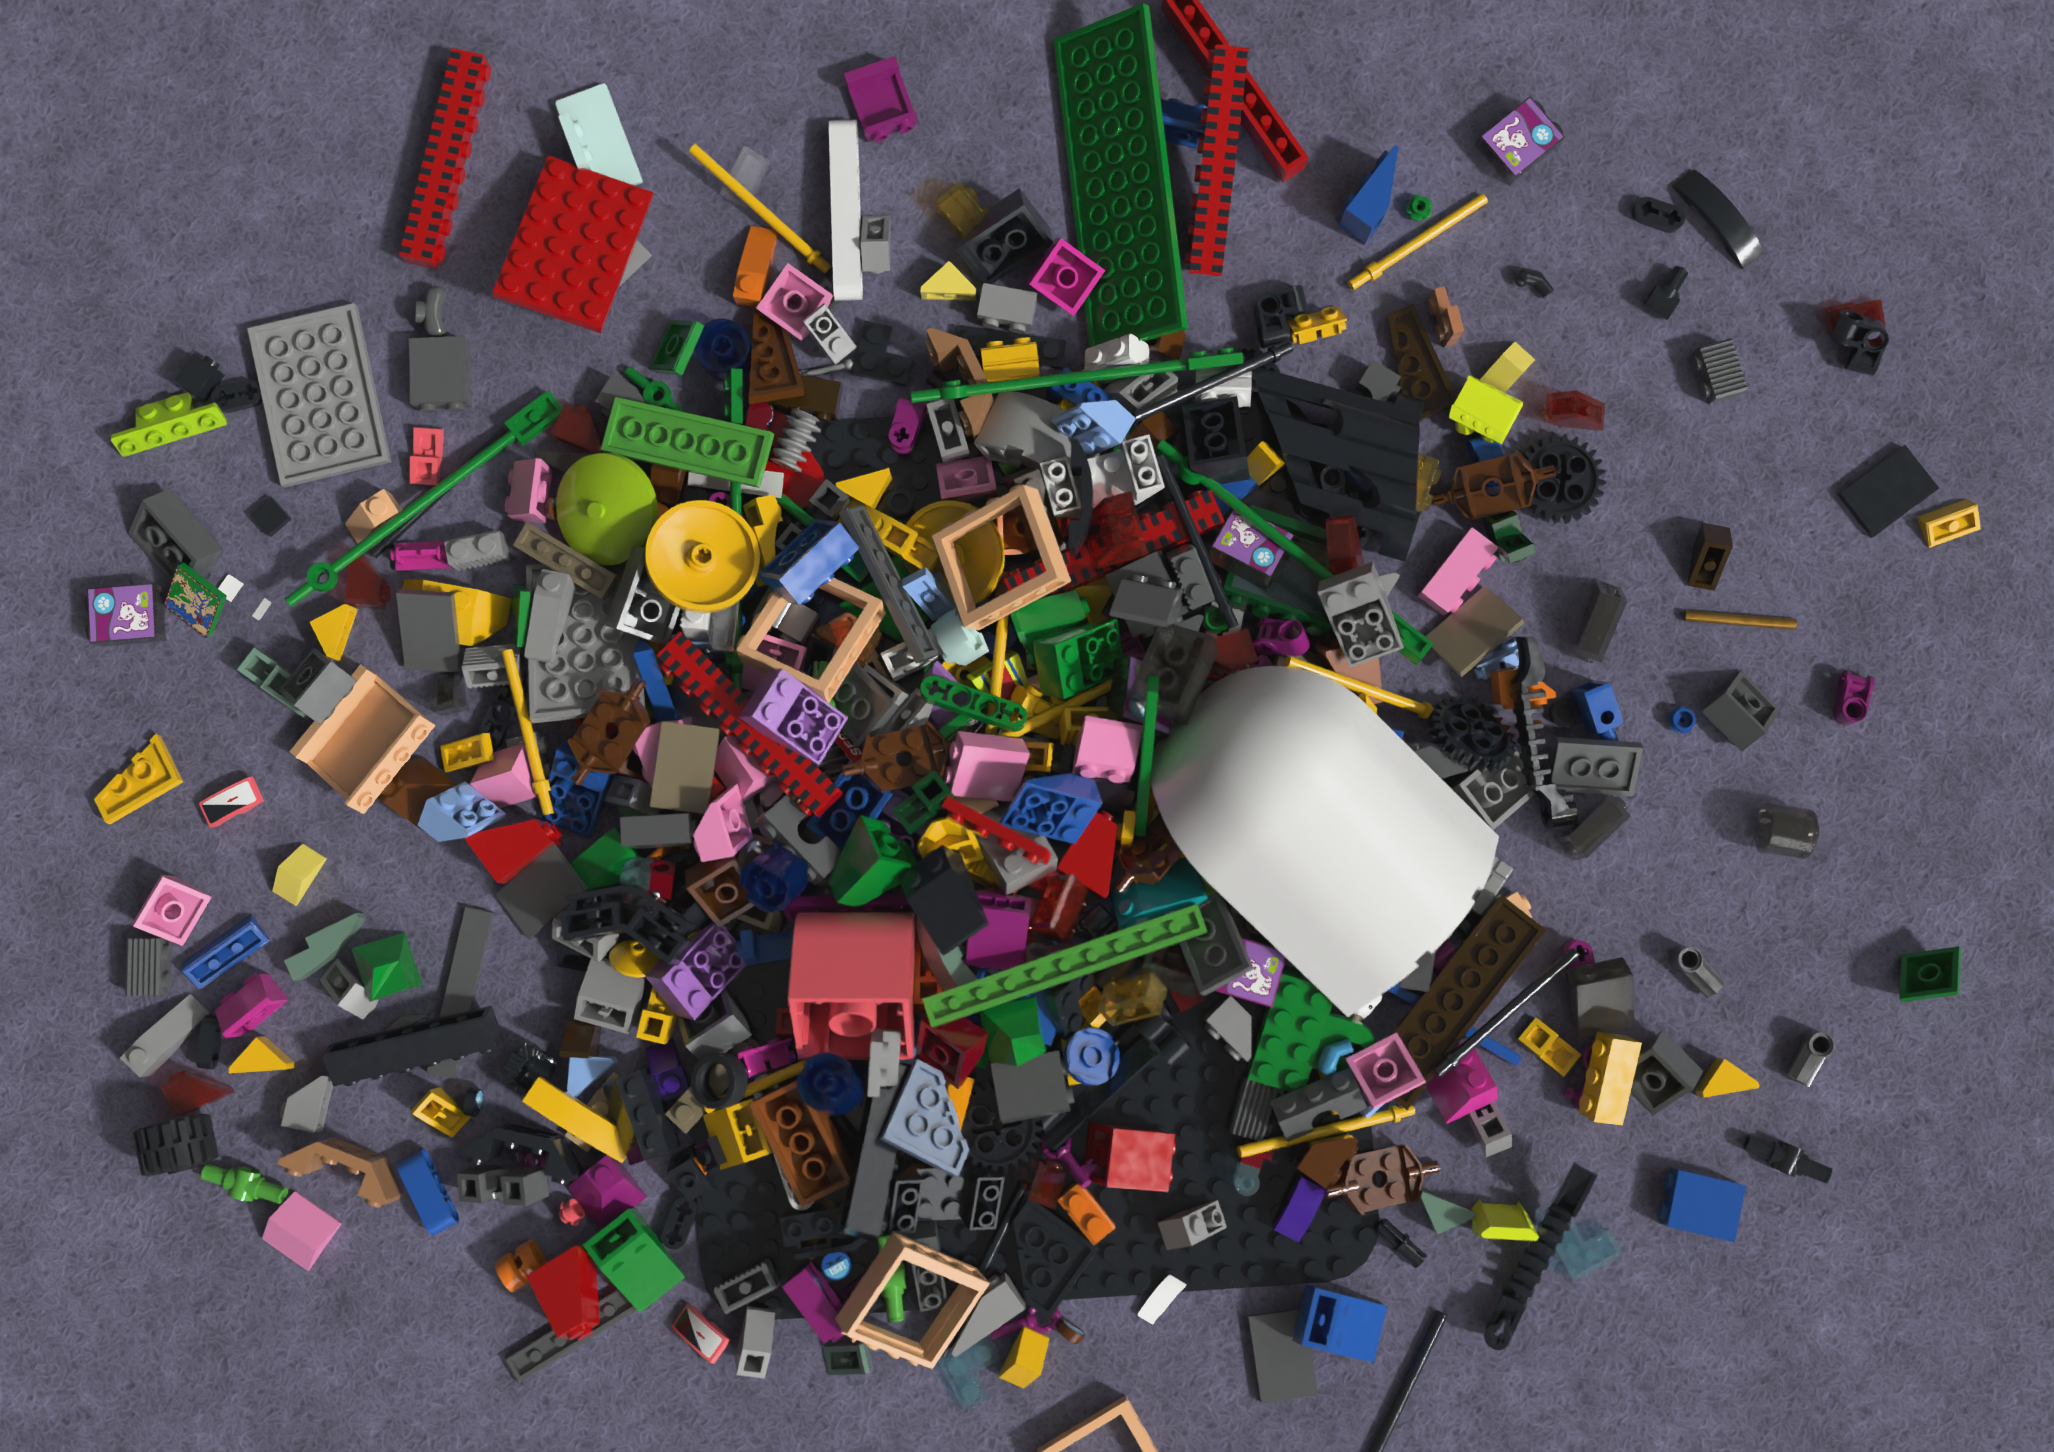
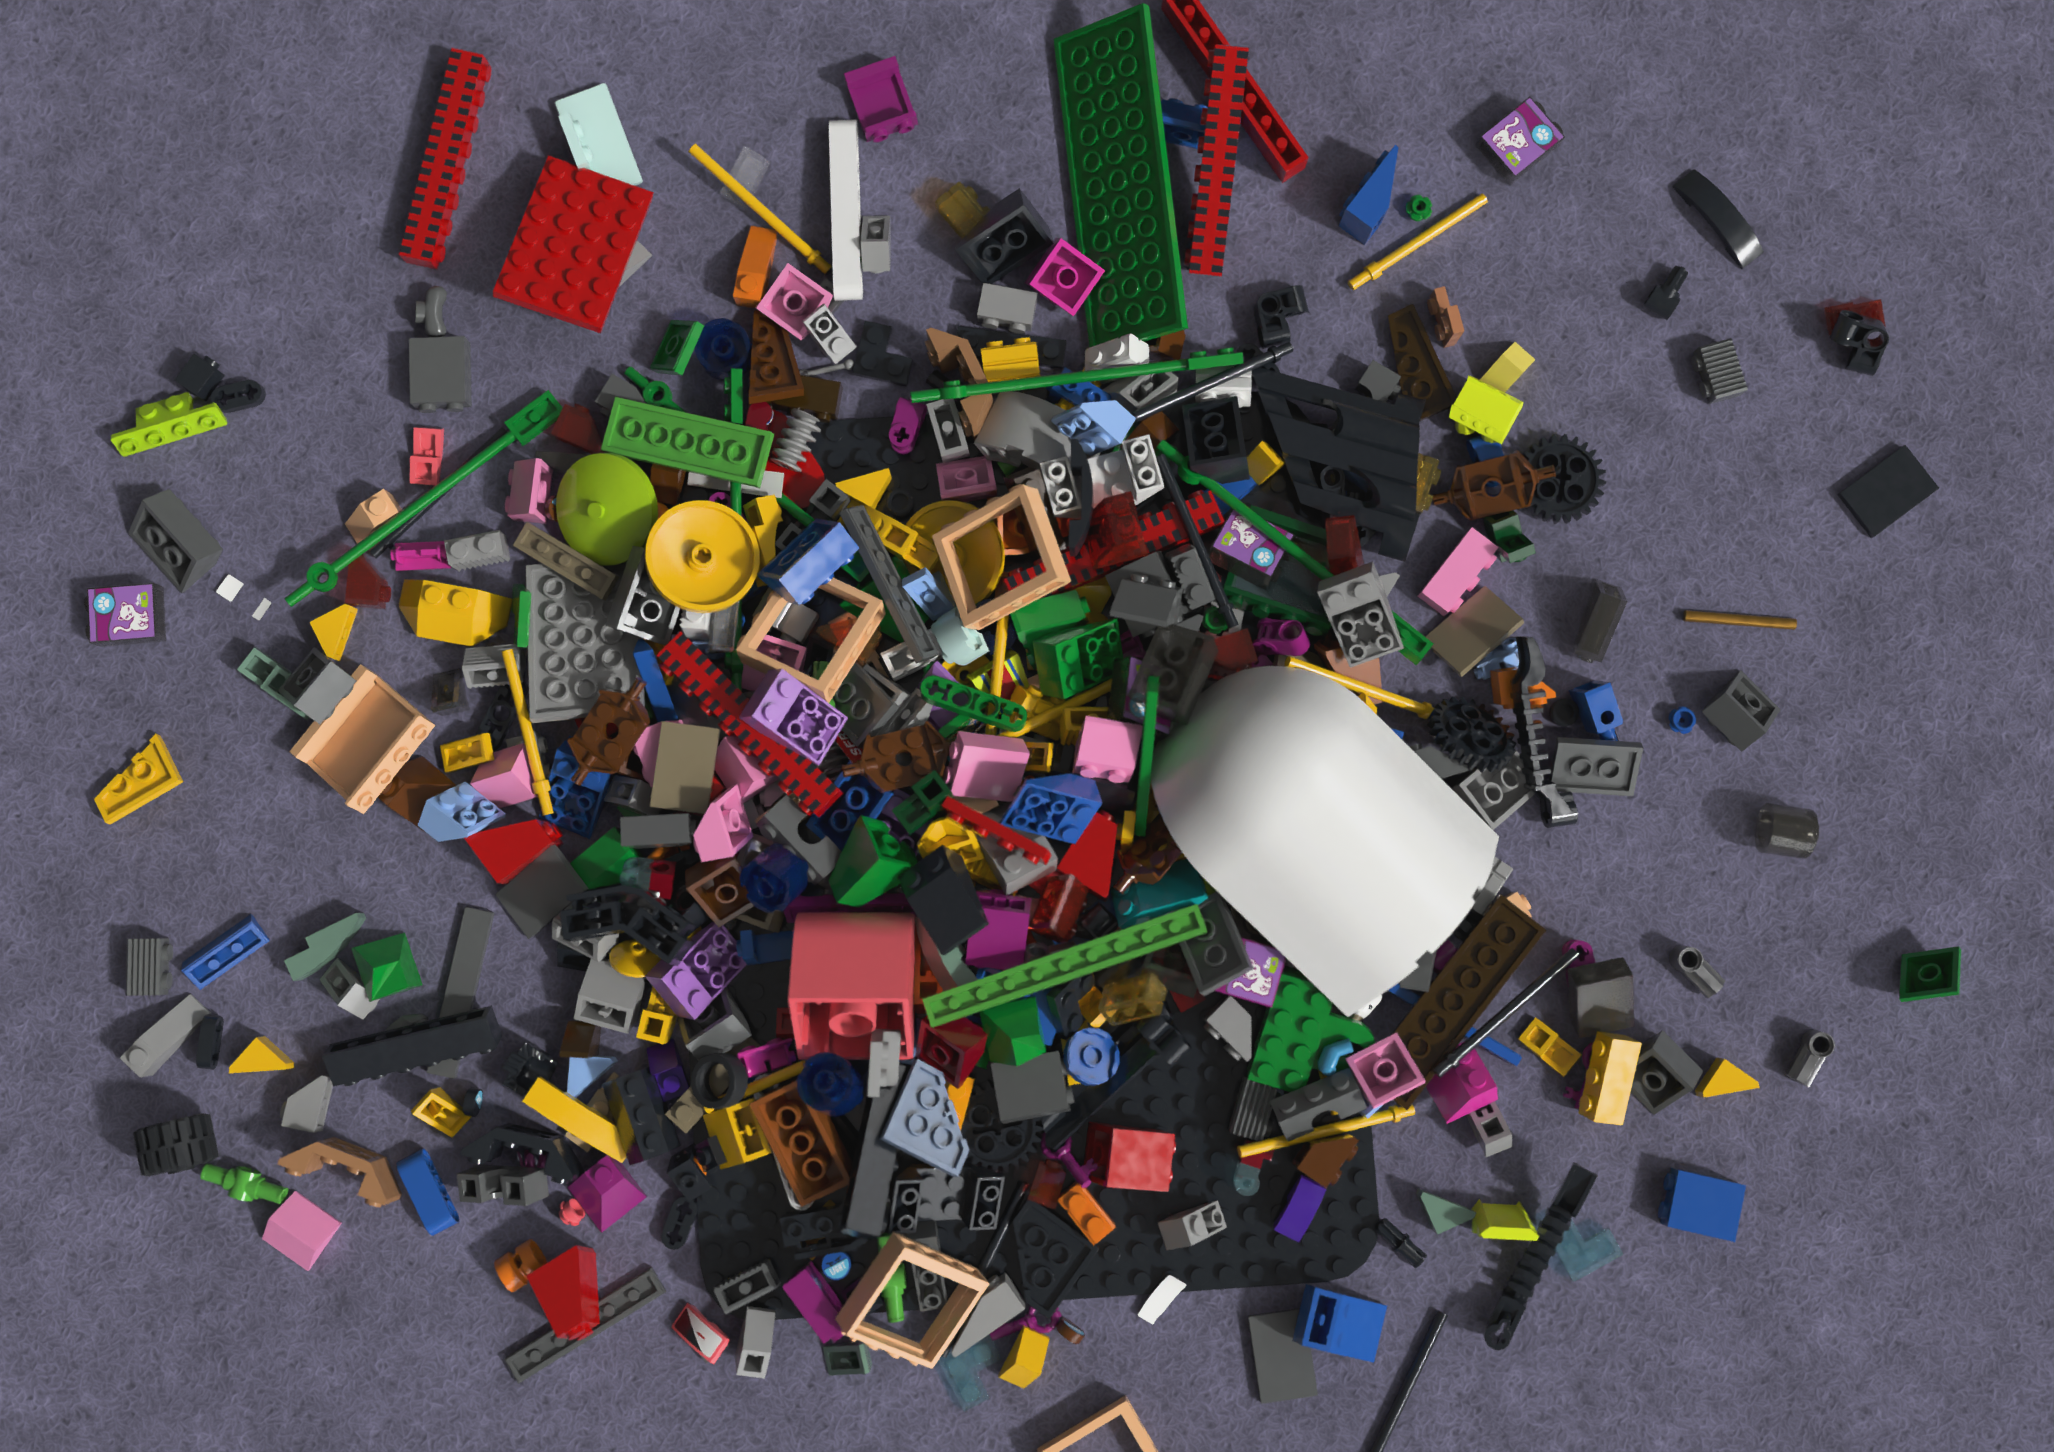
bright pink slope [132,875,212,946] -> none
clear red slope [160,1071,235,1117] -> none
tile [164,562,227,638] -> none
slope [199,776,264,828] -> none
dark pink slope [215,973,289,1038] -> none
light grey plate [247,303,391,488] -> none
black tile [251,497,292,537] -> none
light yellow slope [272,844,327,906] -> none
dark grey tile [396,589,462,672] -> none
light grey slope [524,569,576,663] -> none
green slope [583,1208,686,1313] -> none
light yellow slope [921,261,976,301] -> none
yellow hinge [1287,306,1347,345] -> none
reddish brown plate [1323,1144,1440,1215] -> none
black arm [1513,268,1554,298] -> none
clear red slope [1544,390,1605,431] -> none
clear smoke slope [1556,795,1630,860] -> none
black beam [1632,197,1685,233] -> none
dark brown slope [1687,522,1733,591] -> none
black pin [1743,1134,1832,1183] -> none
magenta piece [1833,670,1875,726] -> none
yellow slope [1917,499,1981,548] -> none

